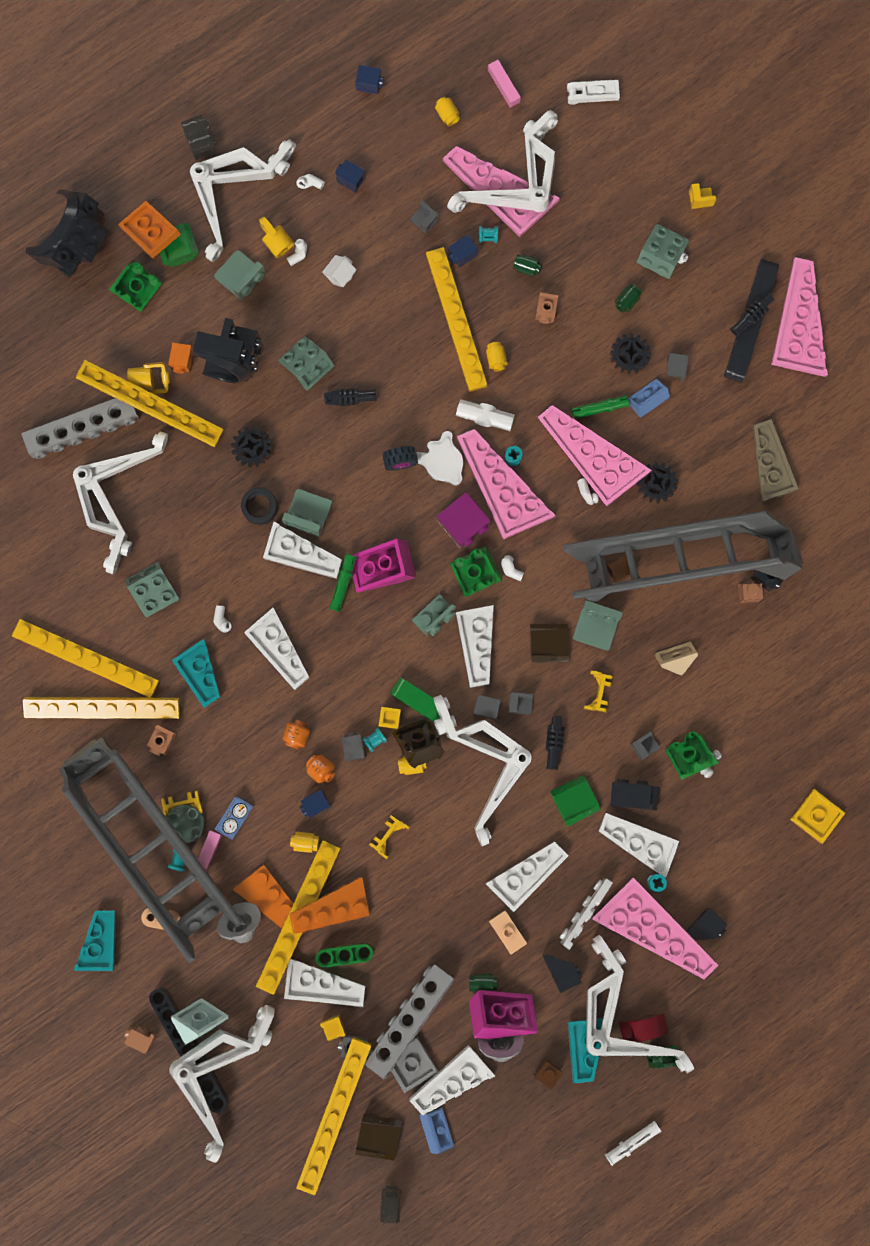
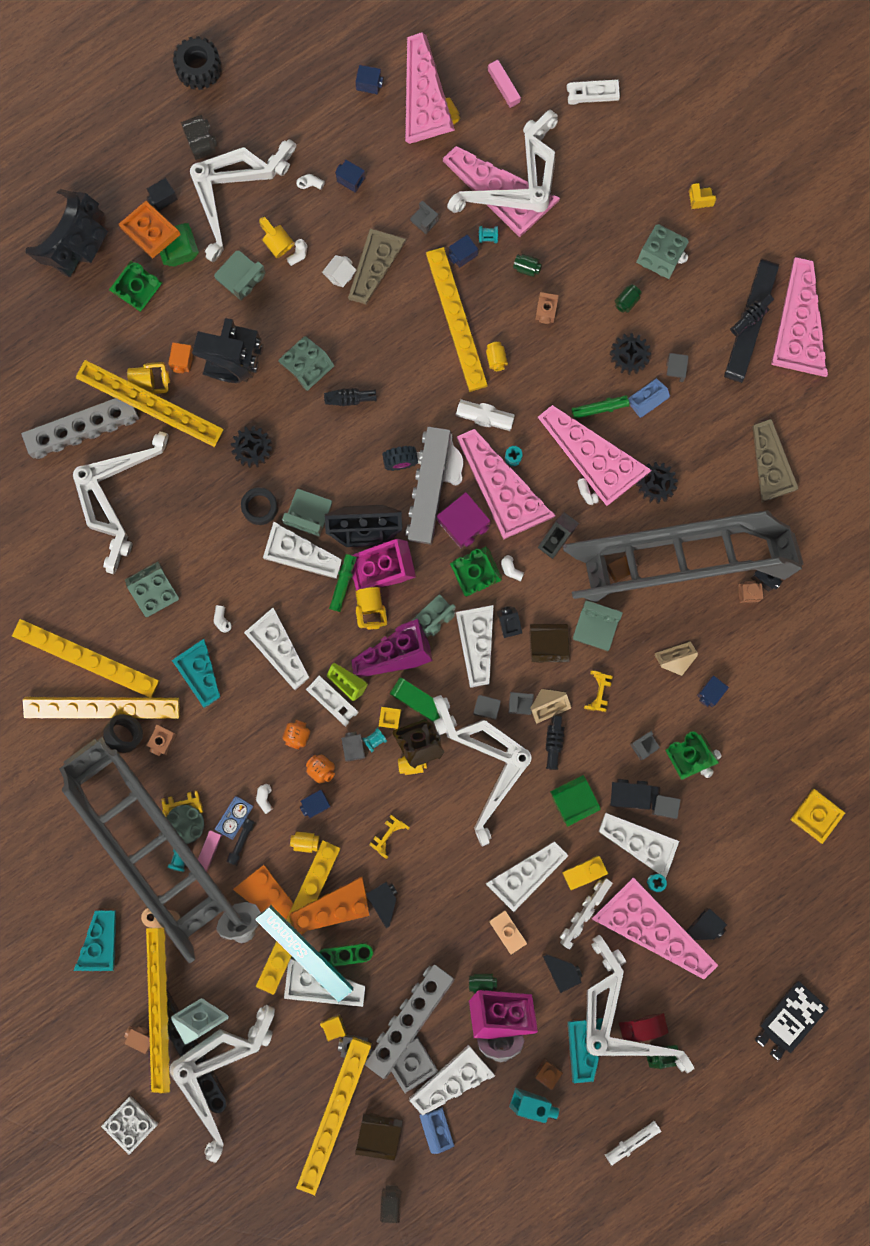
none -> white tile [101,1096,158,1155]
none -> black tyre [103,714,143,753]
none -> yellow plate [146,928,170,1093]
none -> black brick [147,177,178,211]
none -> black tyre [173,36,222,90]
none -> black bar [226,818,256,866]
none -> tile [255,905,354,1002]
none -> white arm [256,784,274,814]
none -> white plate [306,676,359,727]
none -> black wedge [325,505,402,547]
none -> lime slope [327,663,368,701]
none -> dark tan wing [348,229,406,305]
none -> magenta wedge [351,619,433,677]
none -> yellow piece [355,587,387,630]
none -> black slope [366,881,398,928]
none -> bright pink wing [405,32,455,144]
none -> light grey brick [406,427,451,545]
none -> black bracket [497,606,523,638]
none -> teal torso [509,1087,559,1123]
none -> tan slope [531,689,571,724]
none -> pearl dark grey slope [538,512,579,559]
none -> yellow slope [562,856,608,890]
none -> dark grey panel [652,795,681,819]
none -> dark blue brick [696,676,729,707]
none -> black tile [755,981,829,1060]

